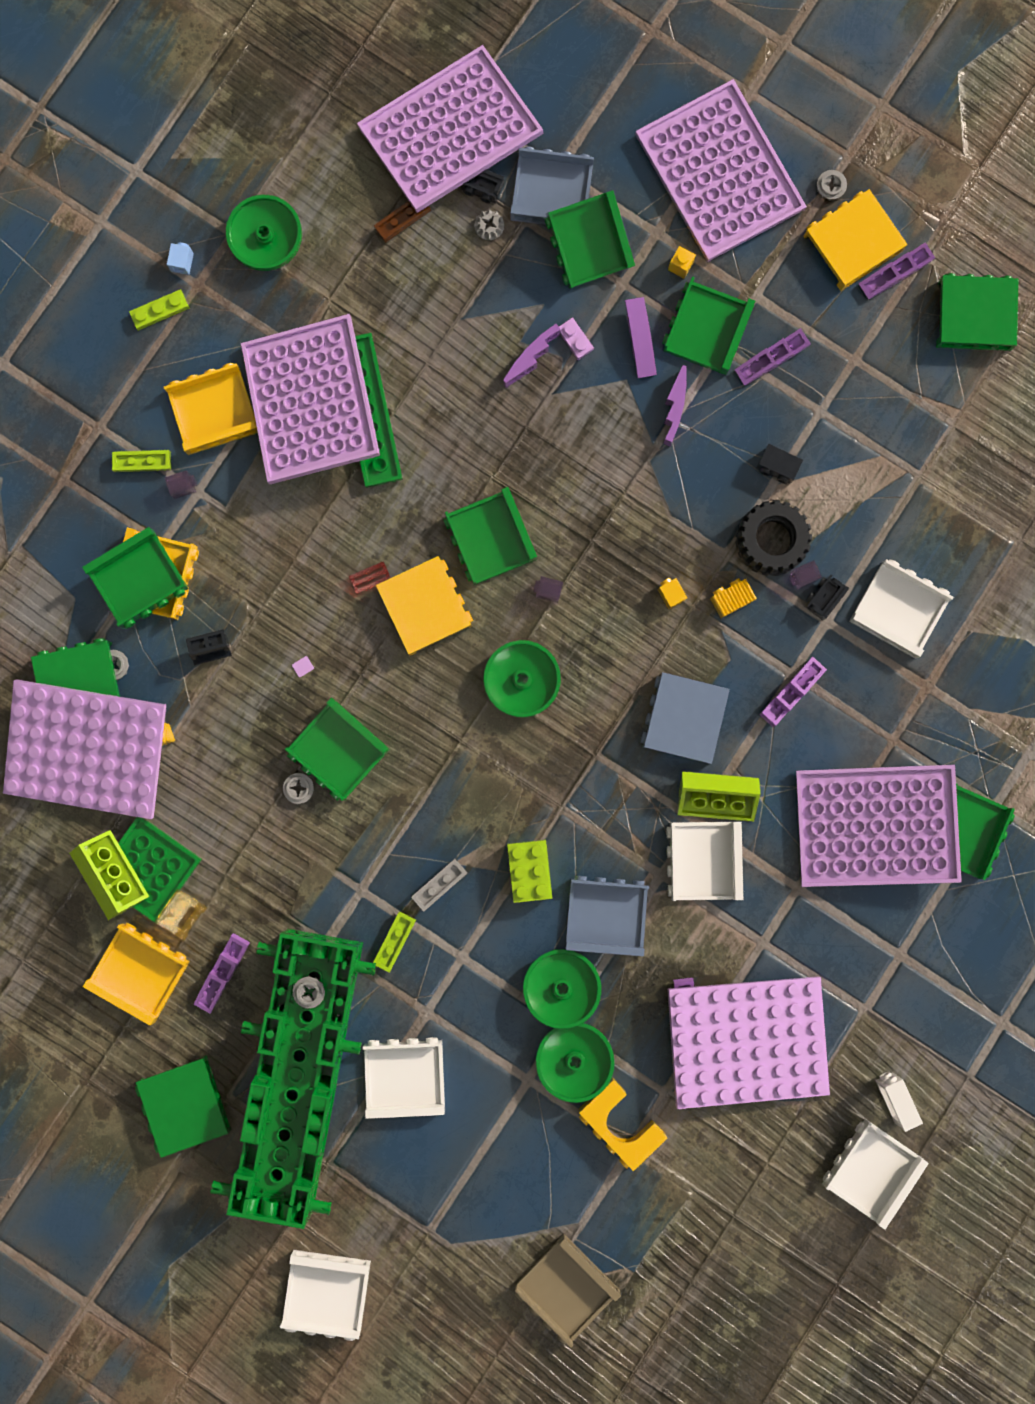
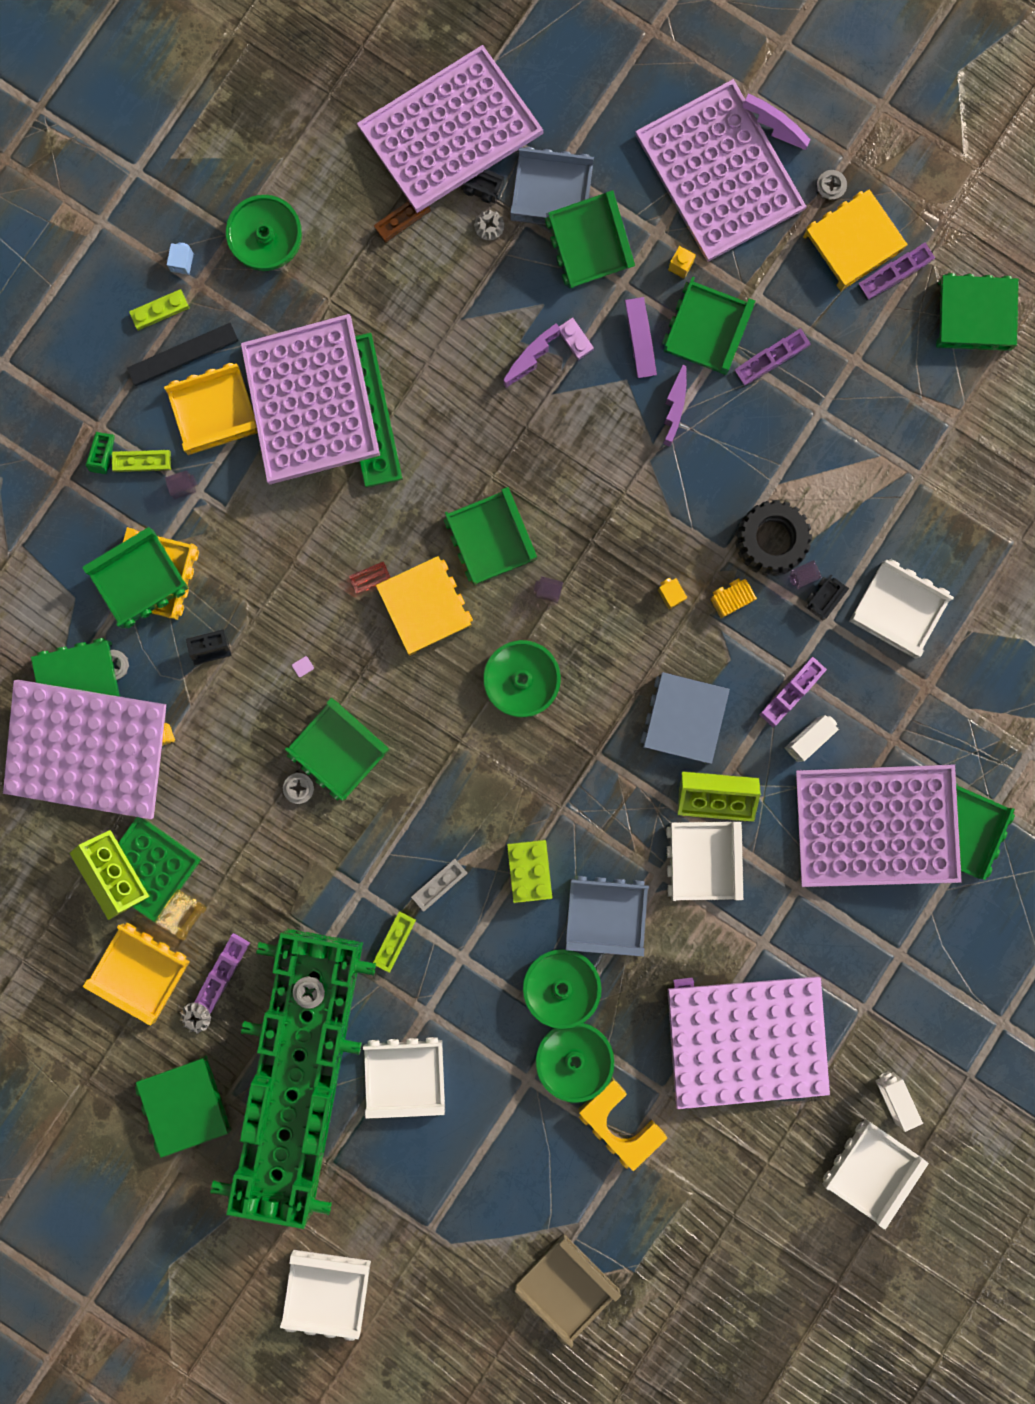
black hinge [756,444,803,484] -> none
none -> green slope [86,432,115,474]
none -> black tile [127,323,239,386]
none -> light grey gear [180,1003,211,1033]
none -> medium lavender slope [742,93,810,150]
none -> white window [785,715,839,762]

